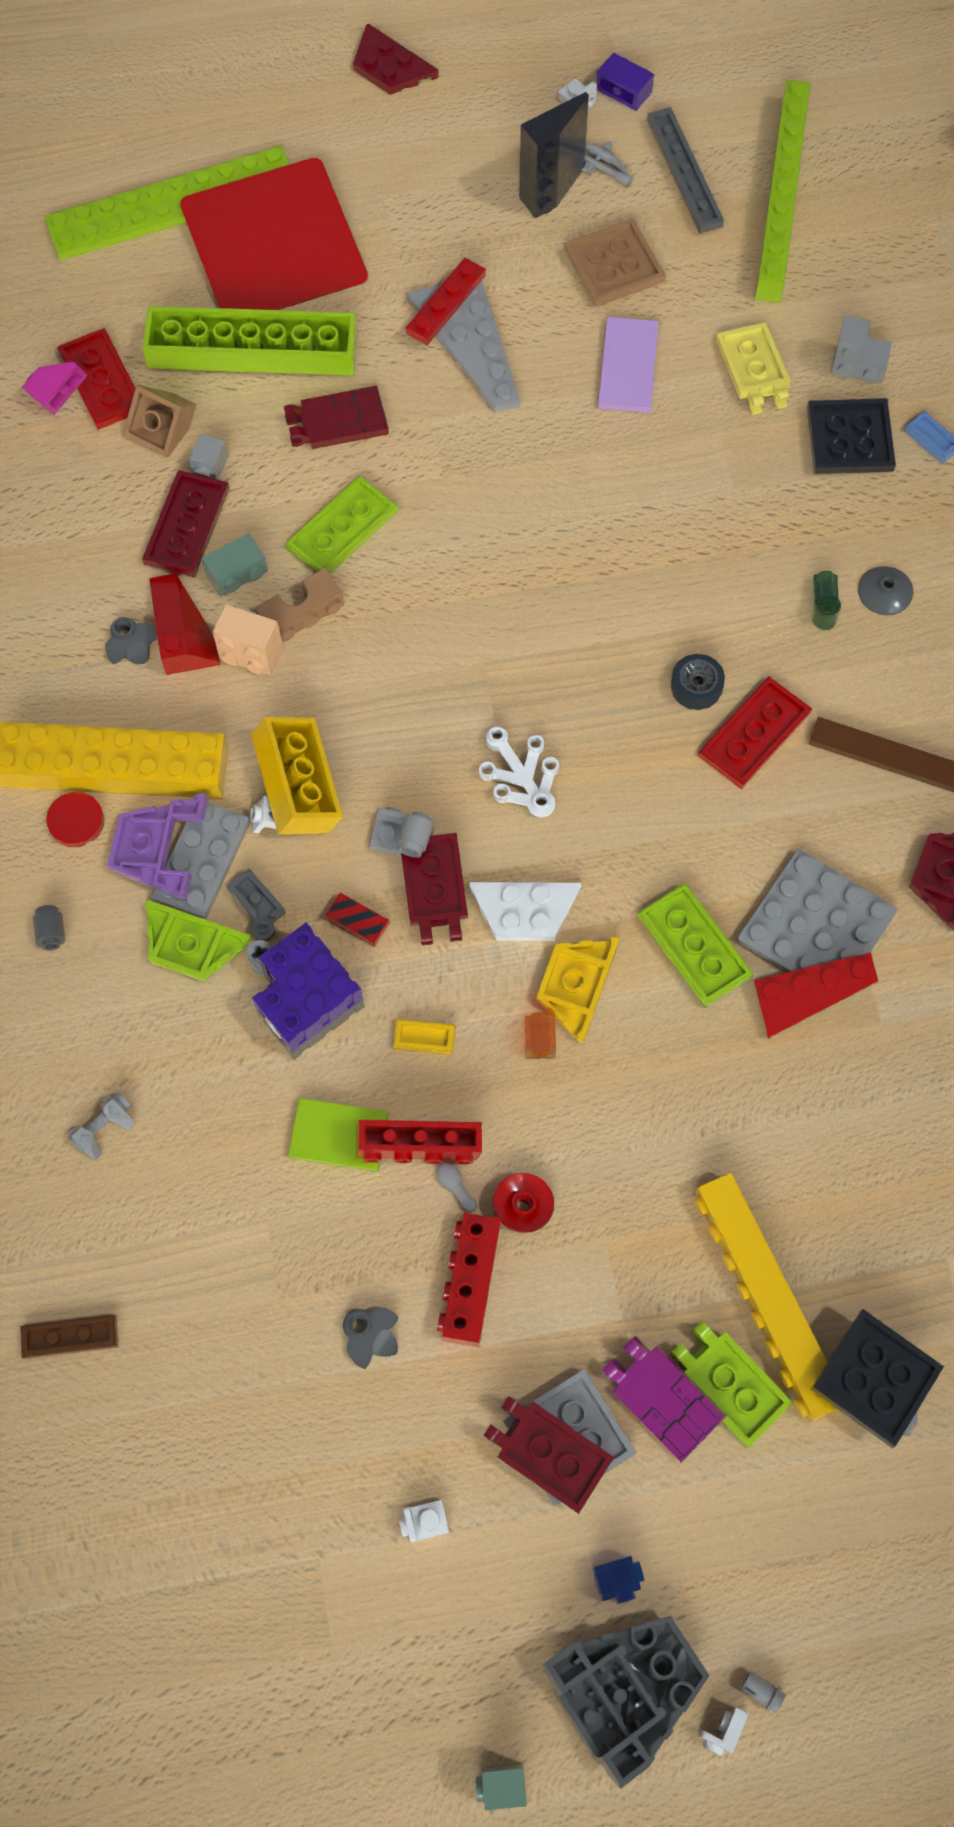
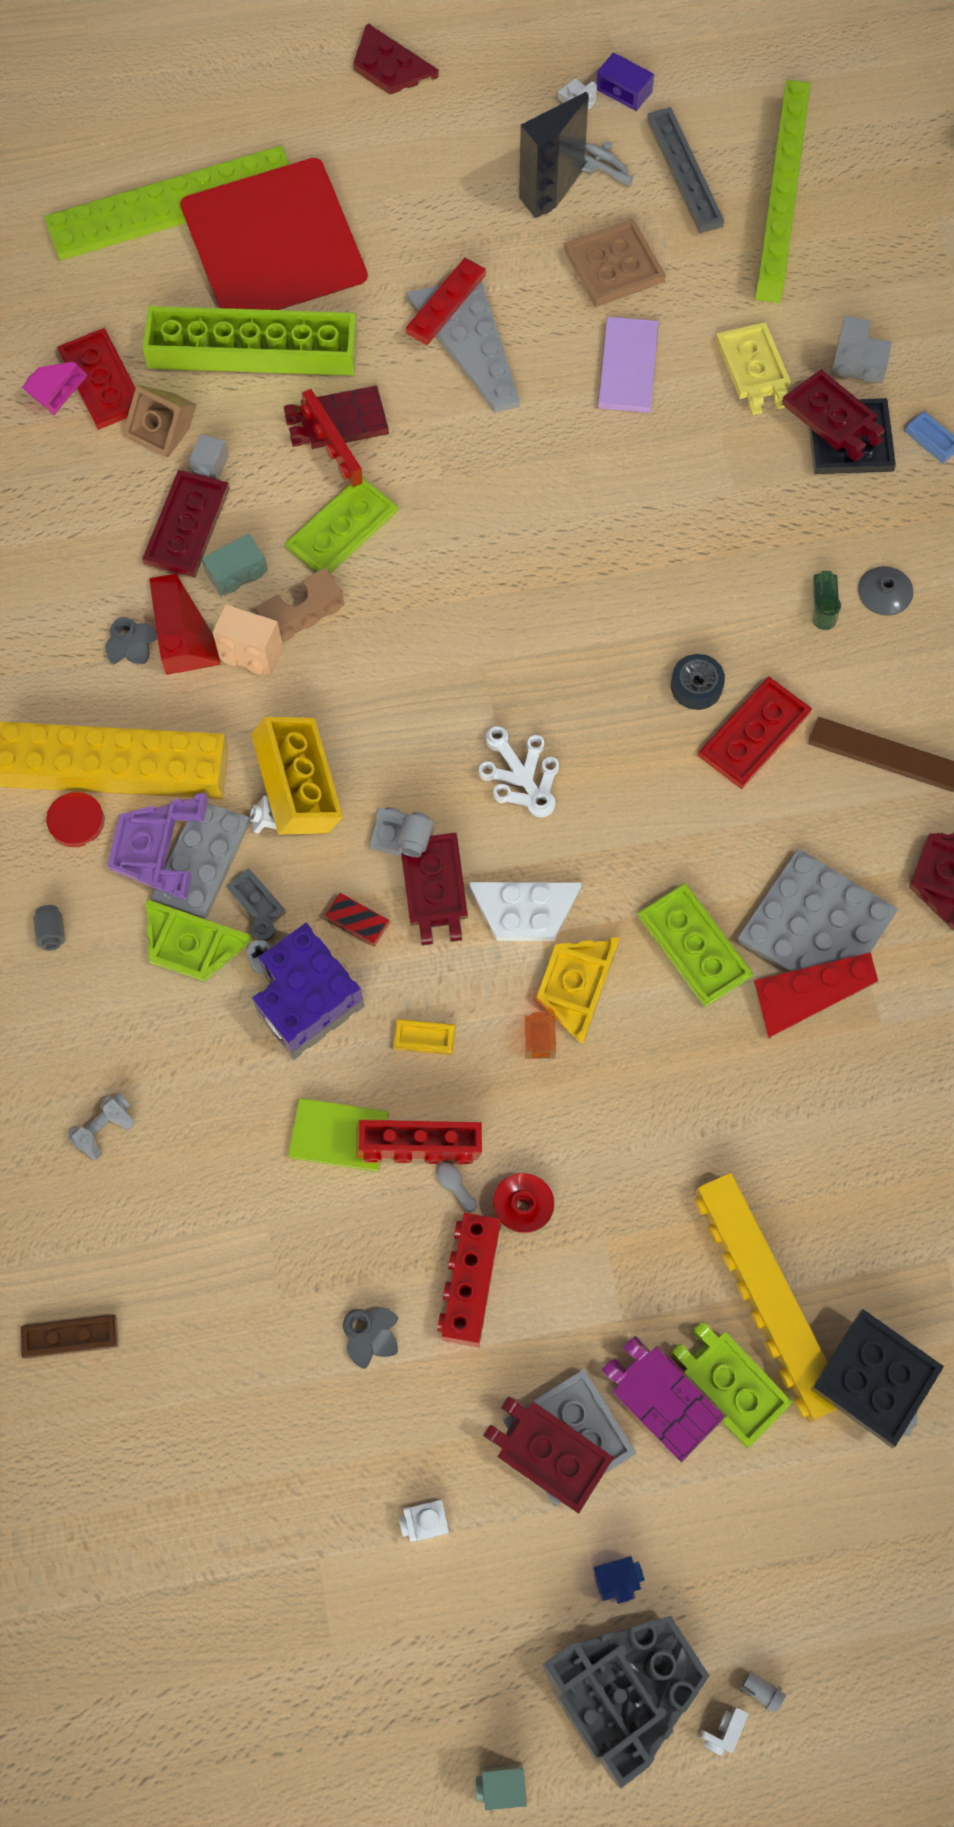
none -> red plate [300,388,363,488]
none -> dark red tile [782,369,885,461]

